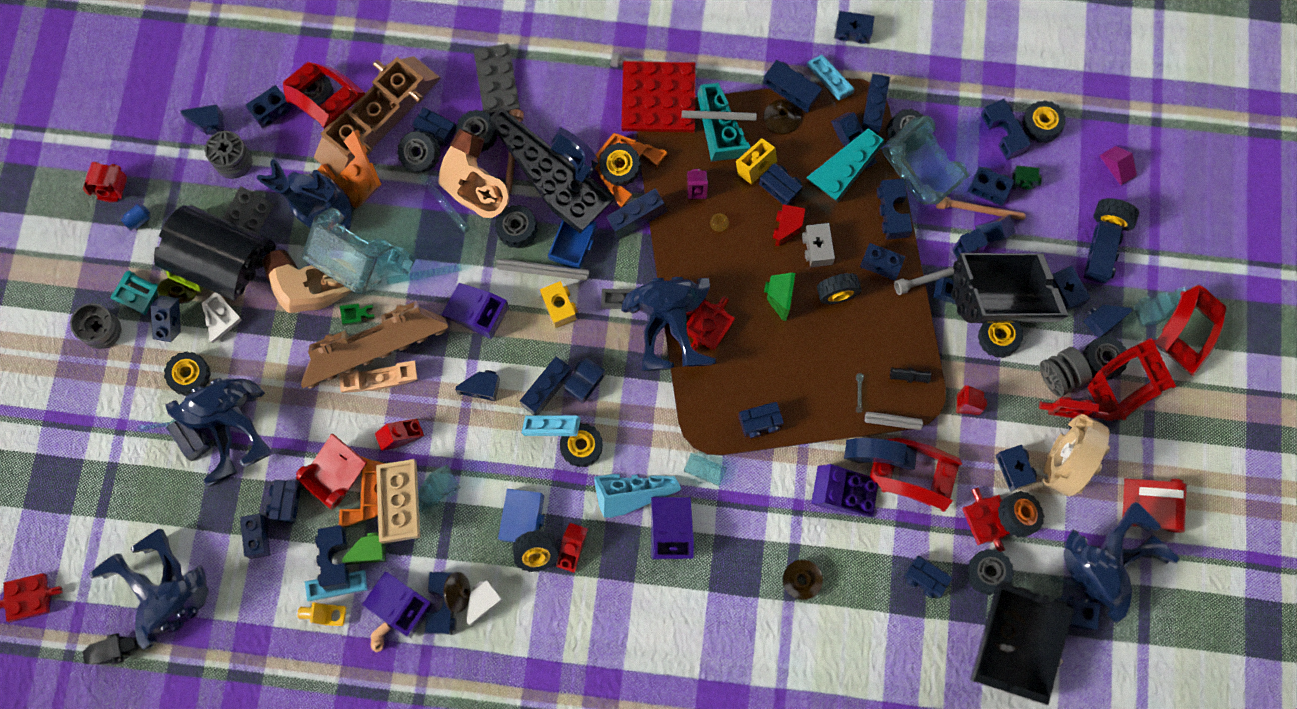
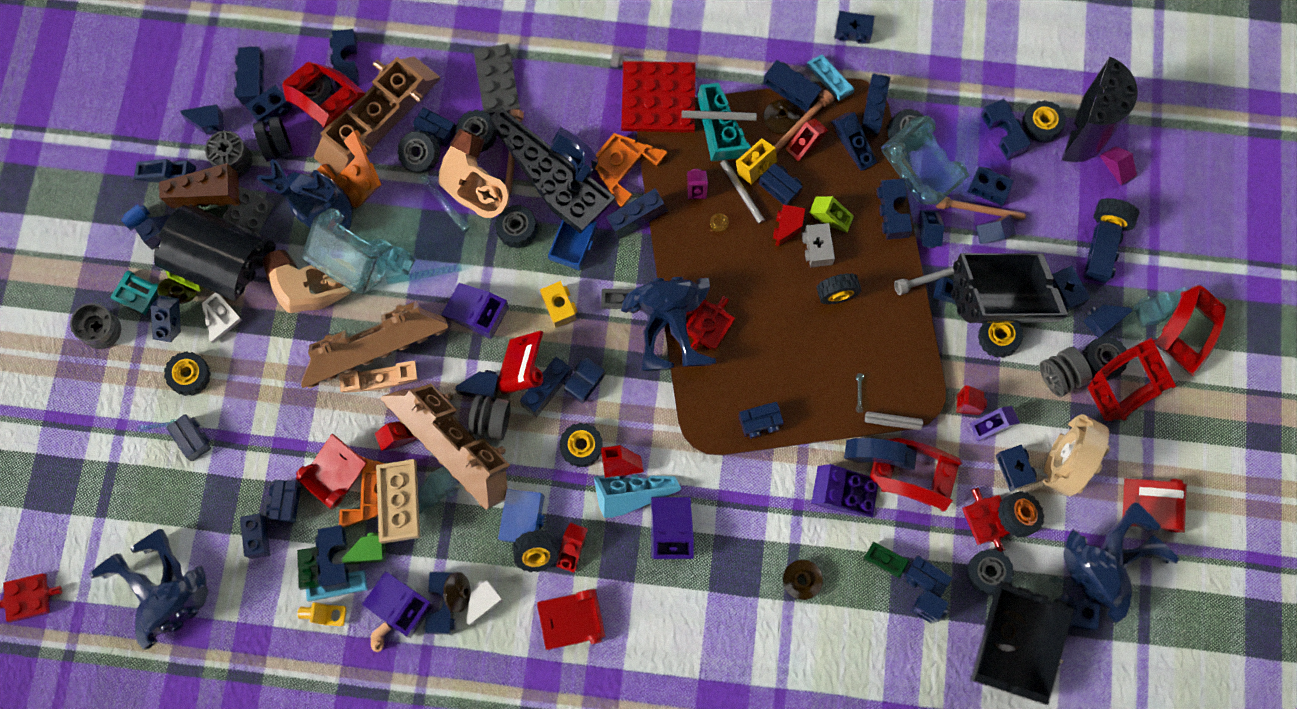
black hinge [82,633,141,665] -> none
red brick [83,162,127,202] -> none
dark blue animal [165,378,273,486] -> none
green plate [340,303,375,326] -> none
light grey axle [496,259,589,281] -> none
medium azure tile [521,416,581,436] -> none
black wheel [599,143,642,186] -> none
clear light blue plate [683,453,727,487] -> none
green slope [764,273,795,321] -> none
teal wedge [806,128,885,202] -> none
dark blue brick [860,243,905,280] -> none
black pin [890,367,931,384] -> none
dark blue brick [953,228,988,259] -> none
dark green brick [1012,165,1042,190] -> none
red plate [1039,397,1108,420] -> none
none -> dark blue slope [134,159,196,183]
none -> dark blue slope [135,214,172,250]
none -> reddish brown wedge [159,163,240,208]
none -> dark blue brick [234,46,264,105]
none -> black wheel [253,116,293,162]
none -> dark green plate [297,547,320,590]
none -> dark blue arch [329,29,359,88]
none -> medium nougat piece [380,384,510,510]
none -> dark grey wheel [468,395,511,441]
none -> red door [497,330,543,395]
none -> red door [536,589,606,650]
none -> red slope [601,445,644,478]
none -> light grey bar [720,160,765,224]
none -> nougat piece [774,90,834,154]
none -> red slope [786,118,829,161]
none -> lime slope [809,196,854,232]
none -> dark green plate [864,541,909,579]
none -> dark blue brick [910,590,949,624]
none -> dark blue slope [919,210,945,248]
none -> dark purple slope [970,405,1020,441]
none -> black cylinder [1061,57,1138,162]

